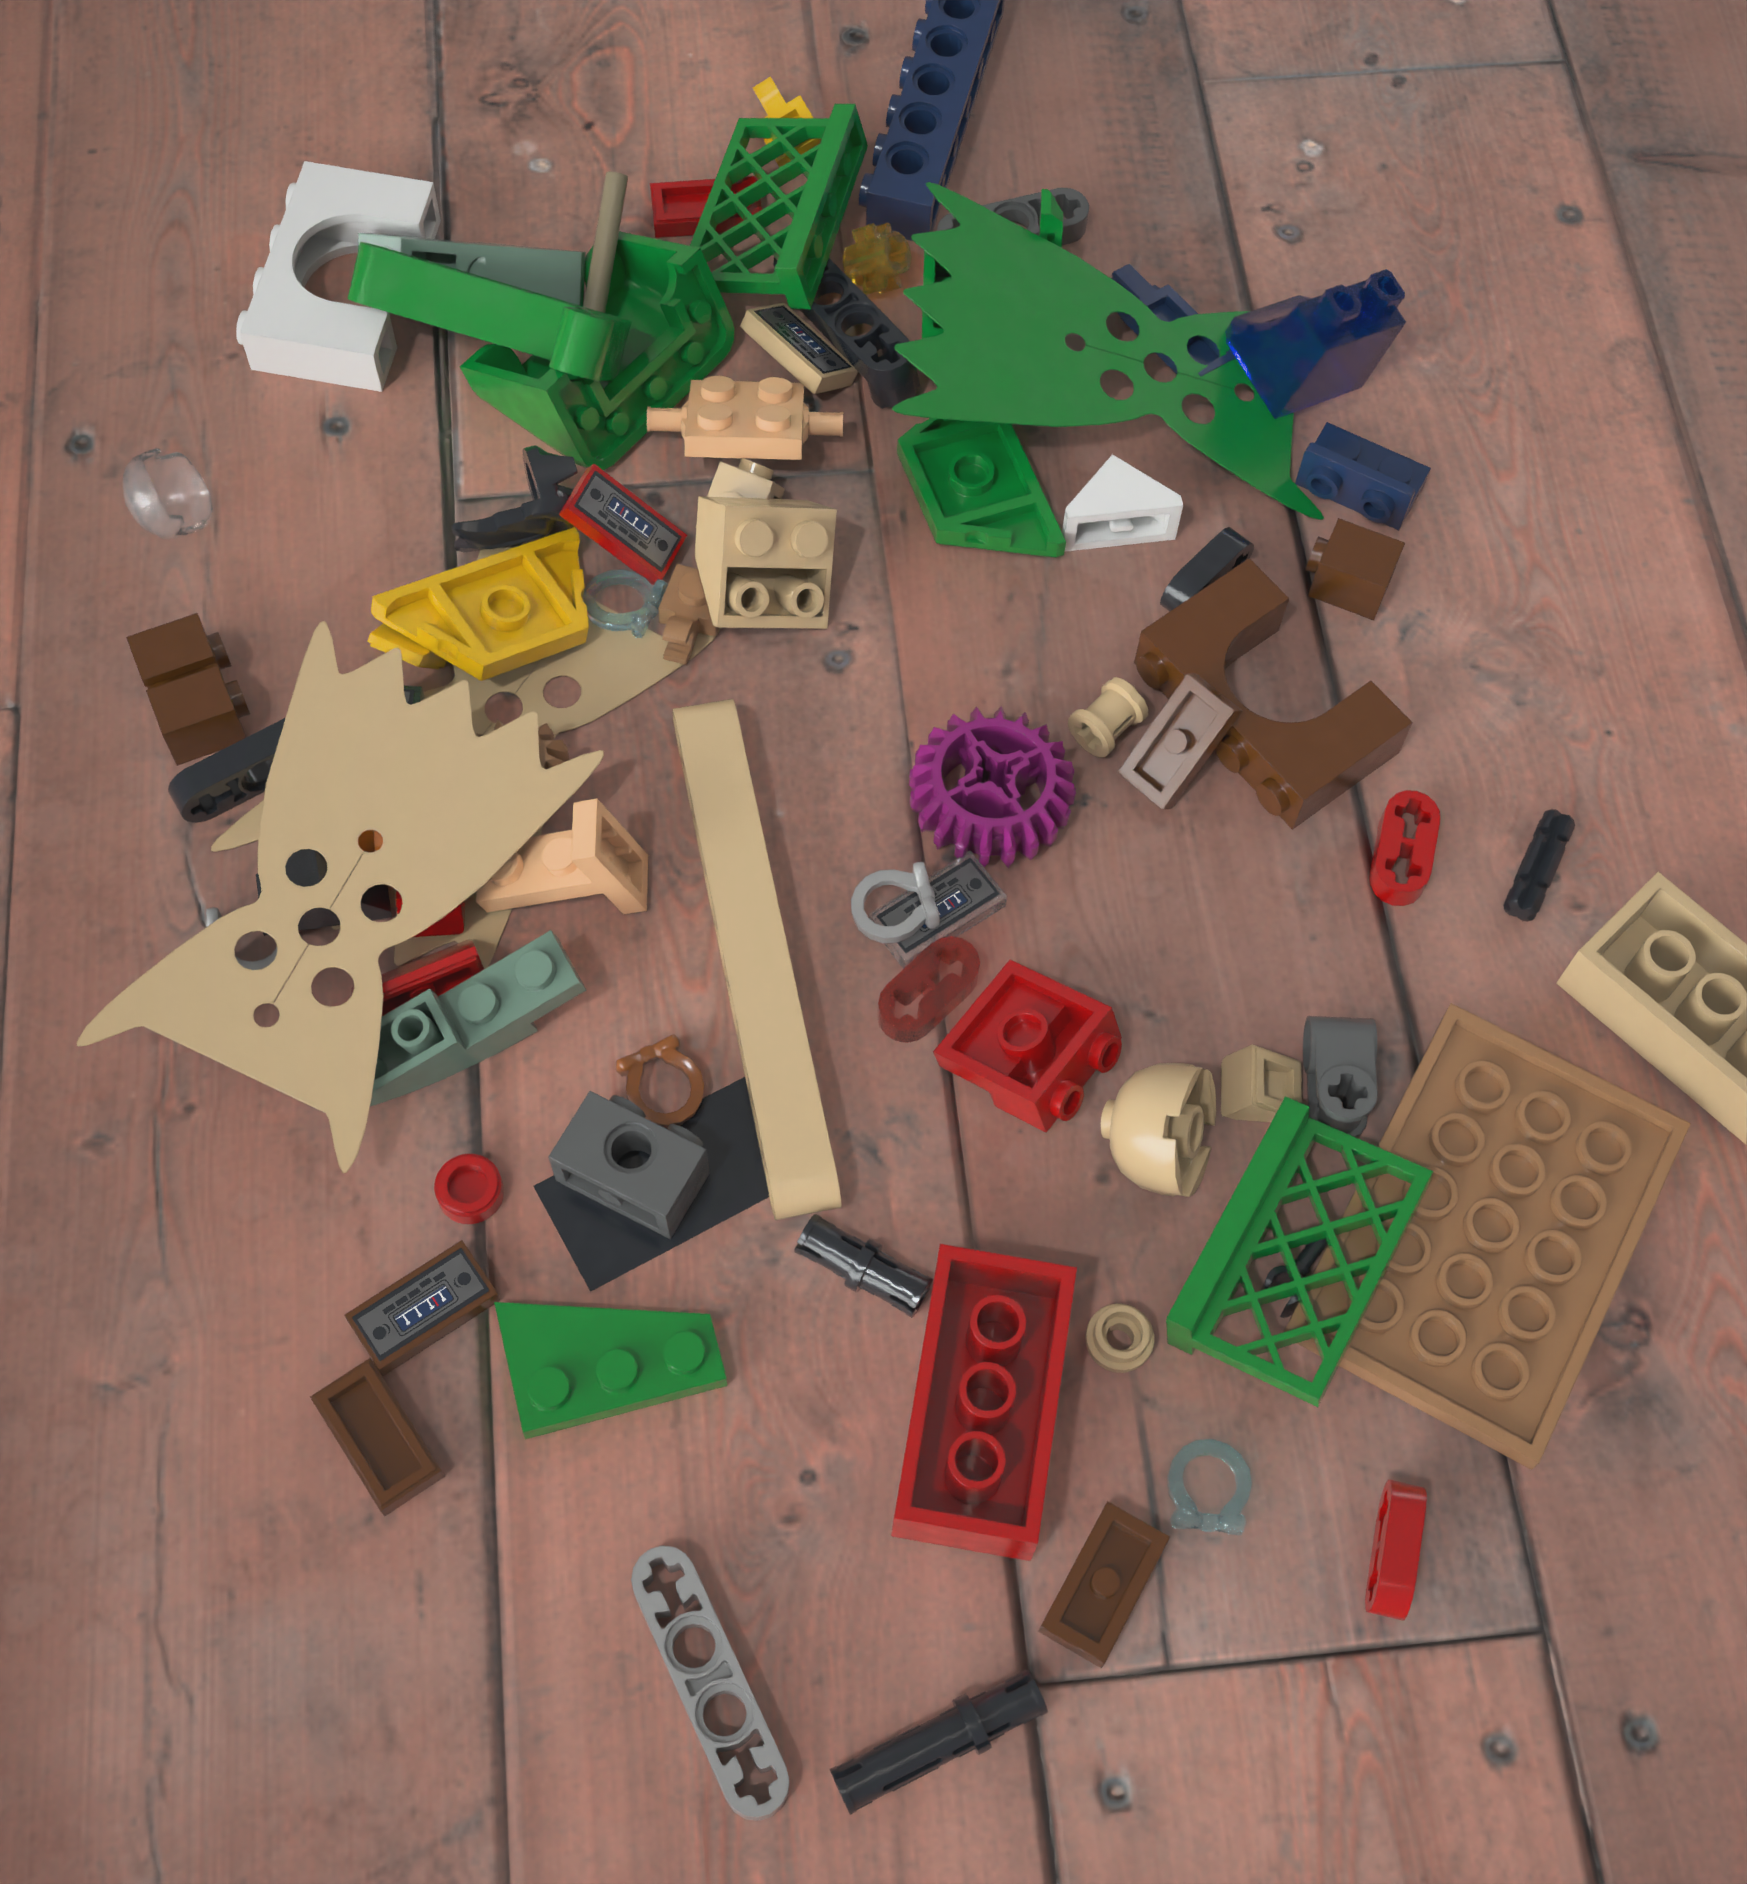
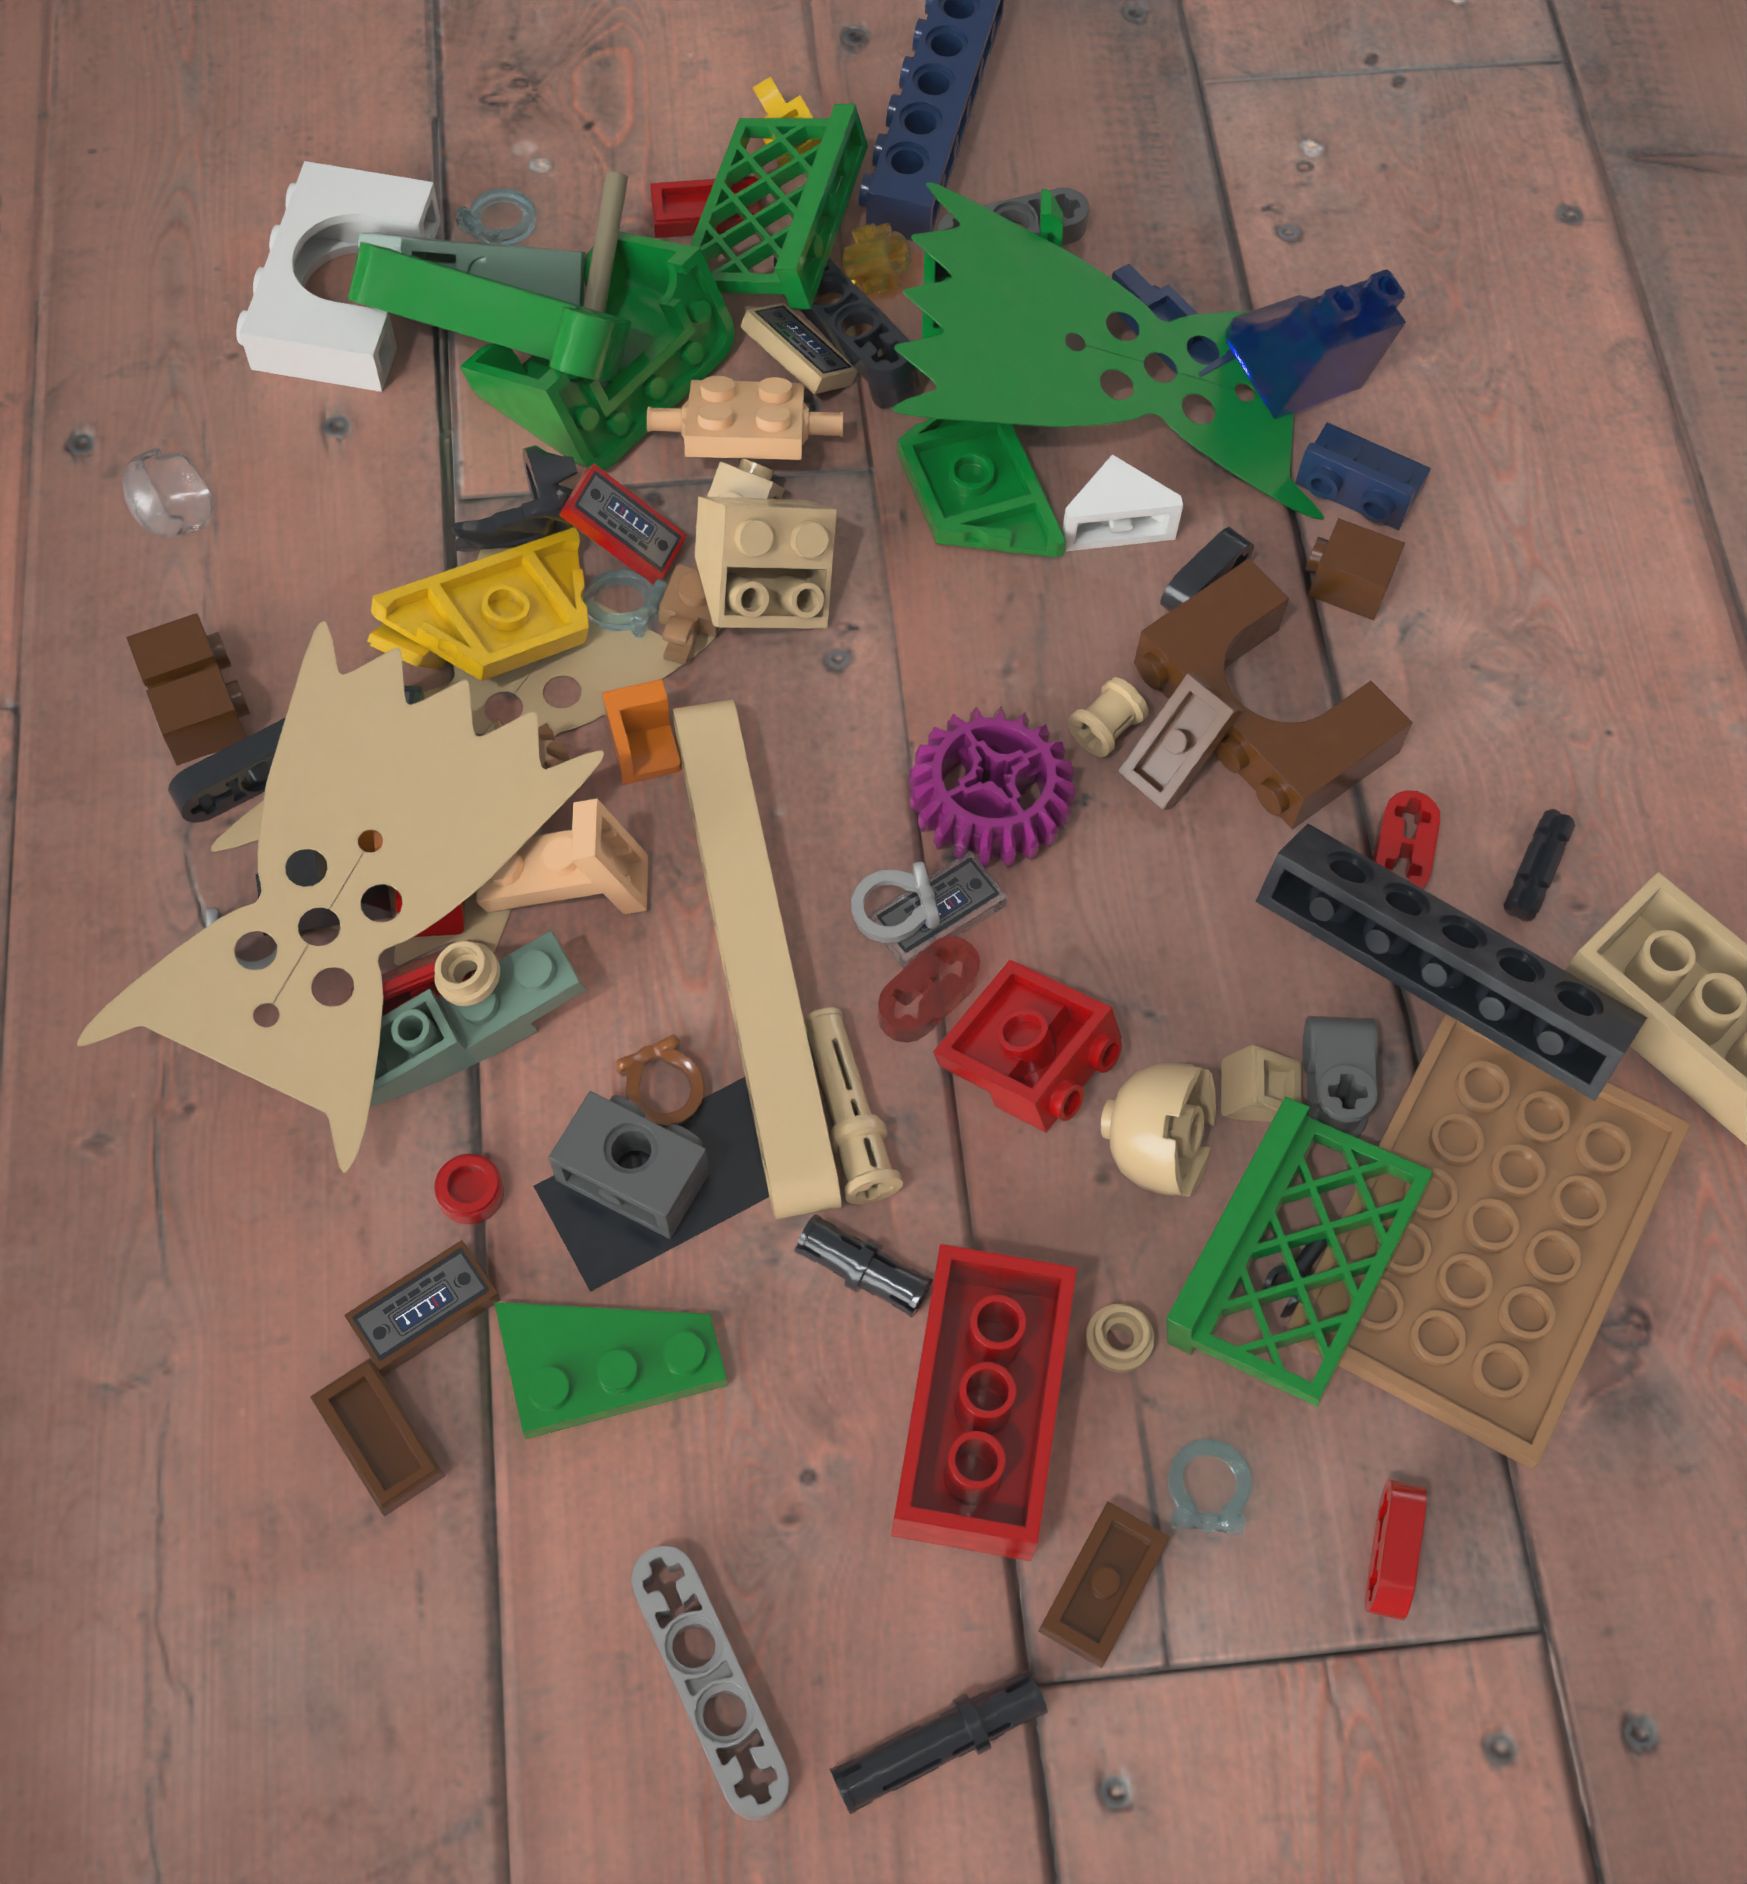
none -> tan plate [435,941,500,1006]
none -> clear light blue piece [456,188,536,245]
none -> orange panel [602,679,681,785]
none -> tan pin [804,1007,903,1205]
none -> black brick [1255,823,1647,1101]

